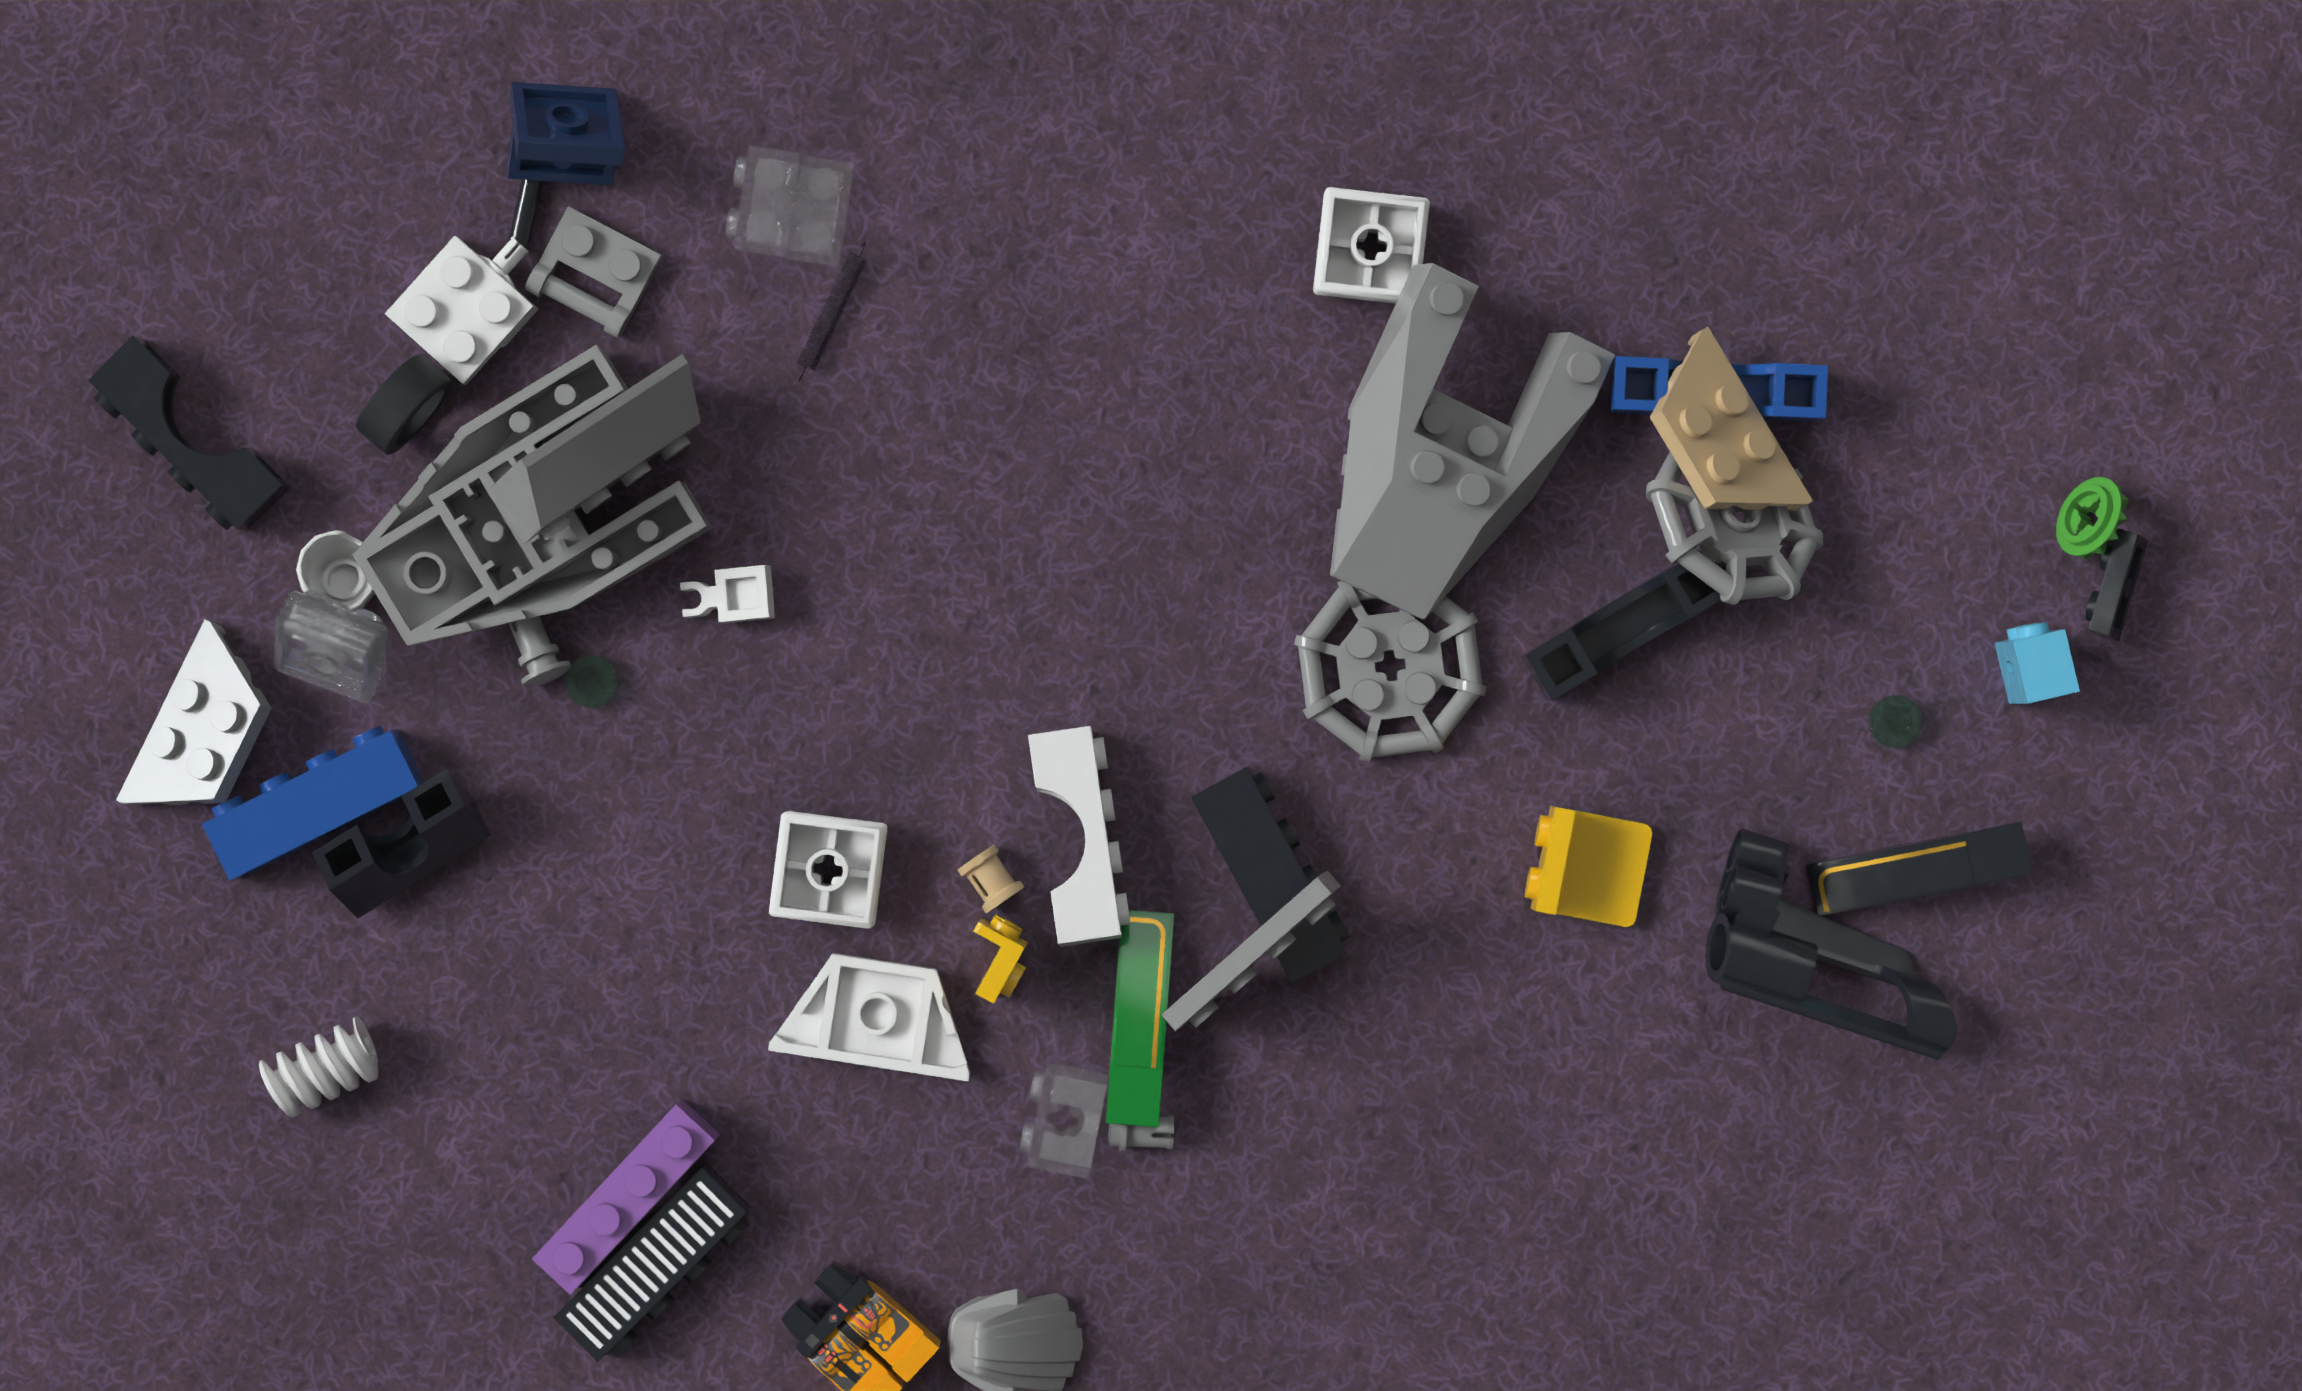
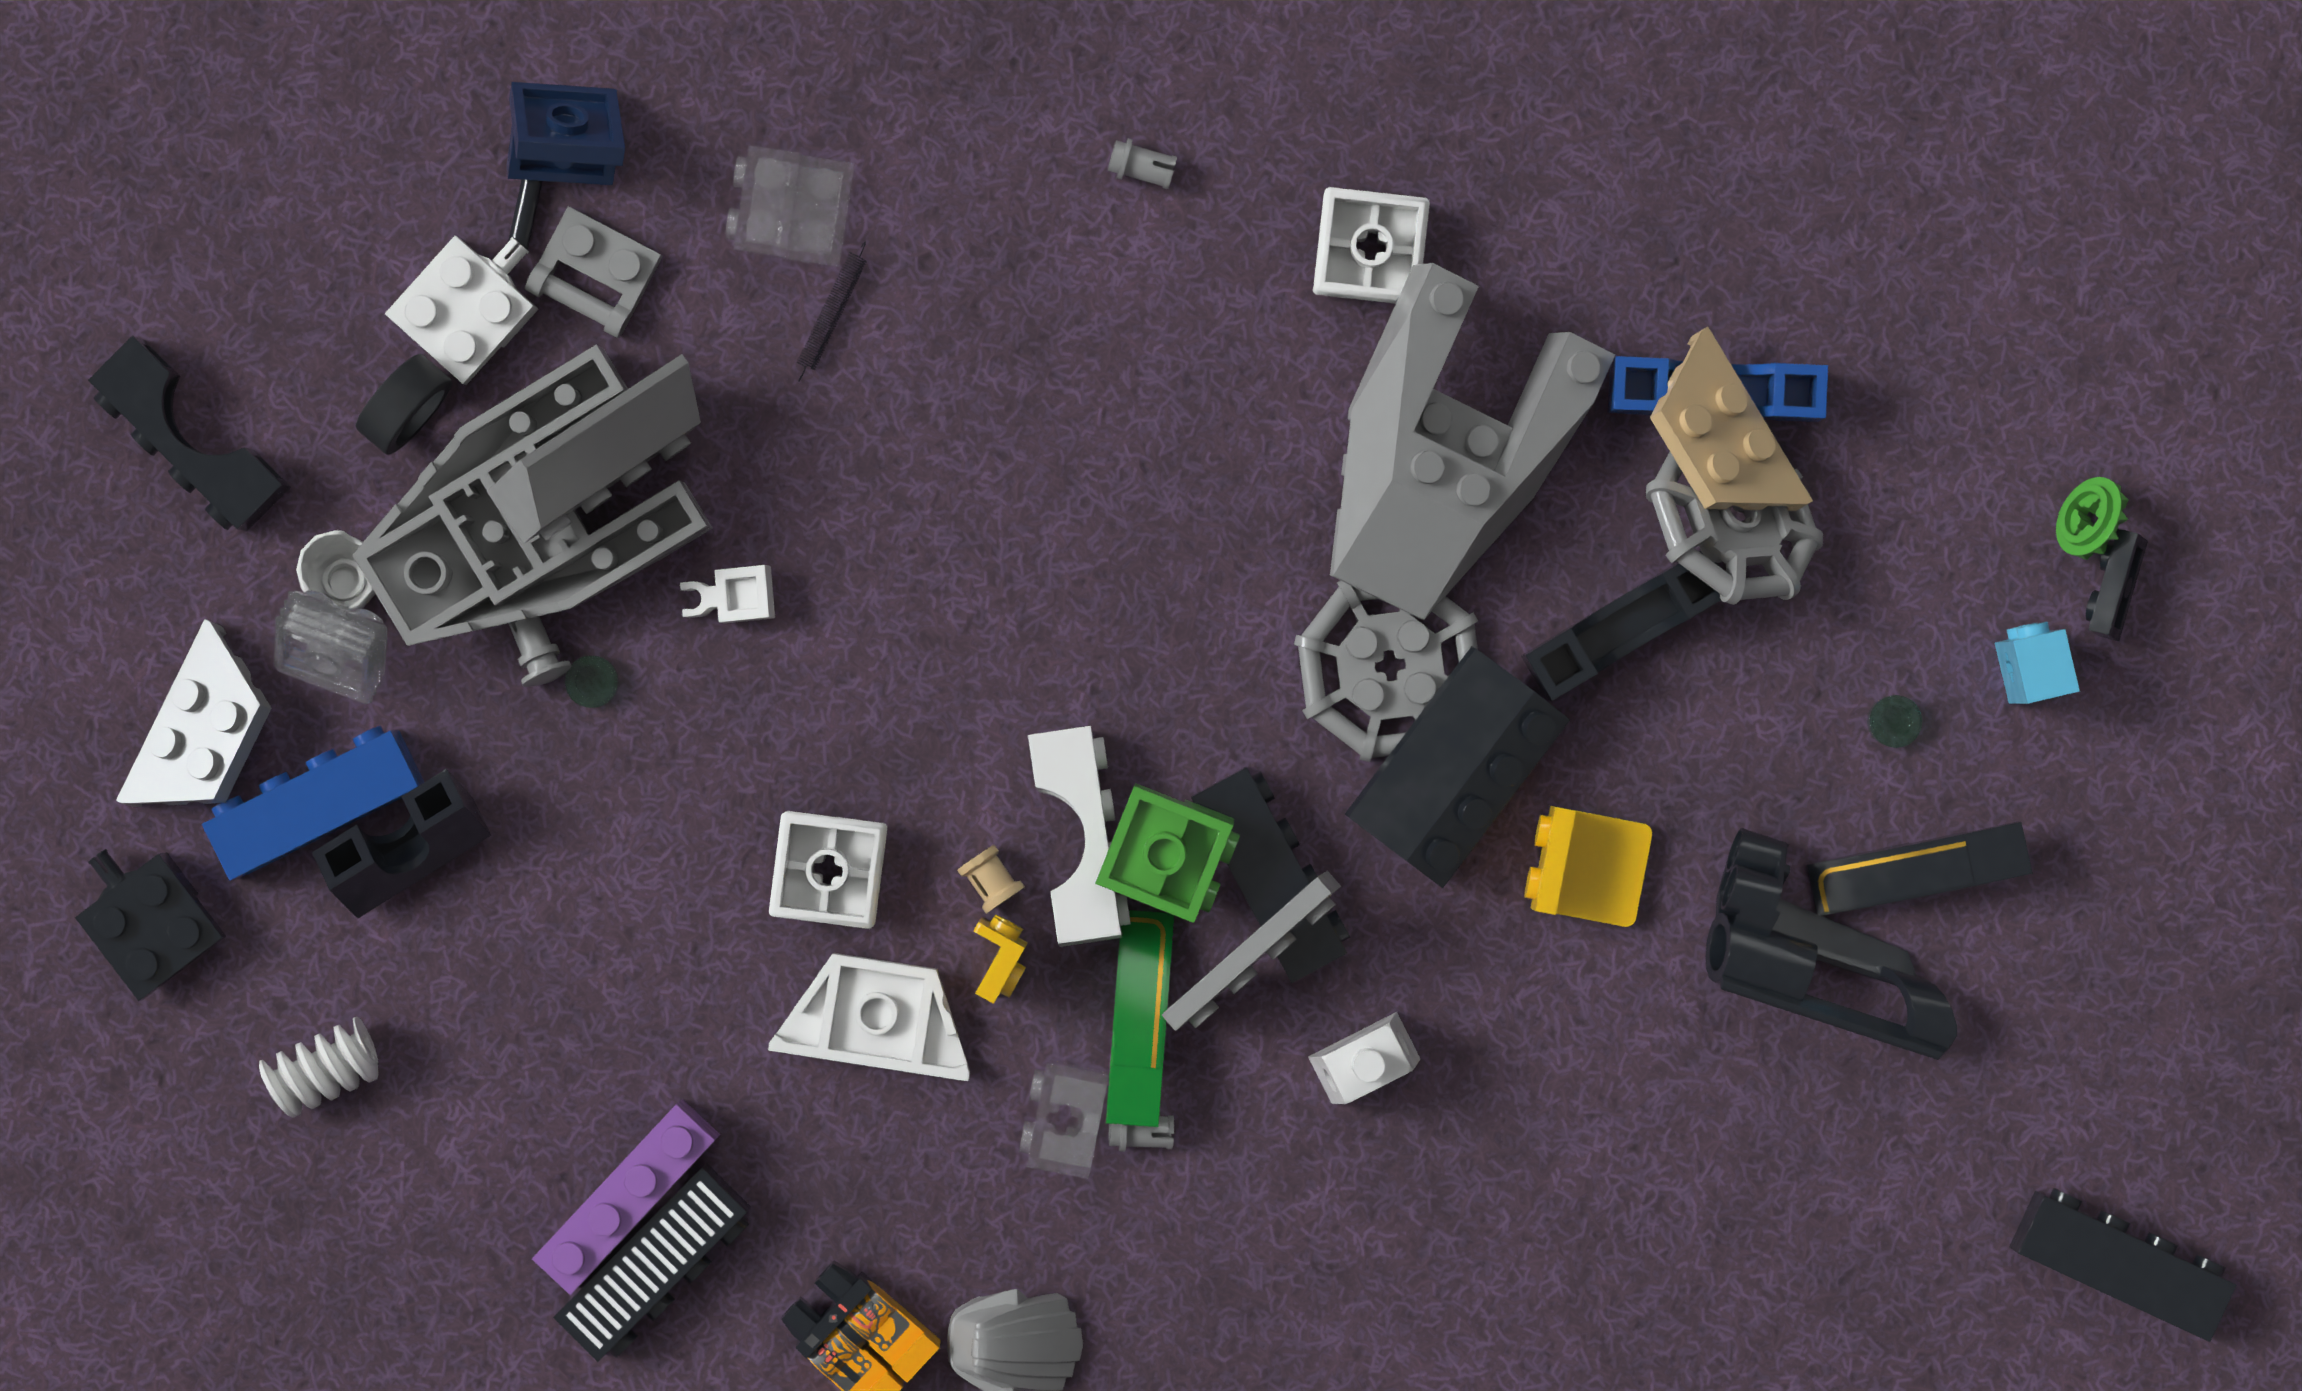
none -> black plate [75,849,226,1001]
none -> bright green plate [1095,783,1240,923]
none -> light grey pin [1108,138,1177,189]
none -> white torso [1308,1012,1420,1104]
none -> black slope [1345,646,1570,888]
none -> black brick [2009,1188,2237,1342]

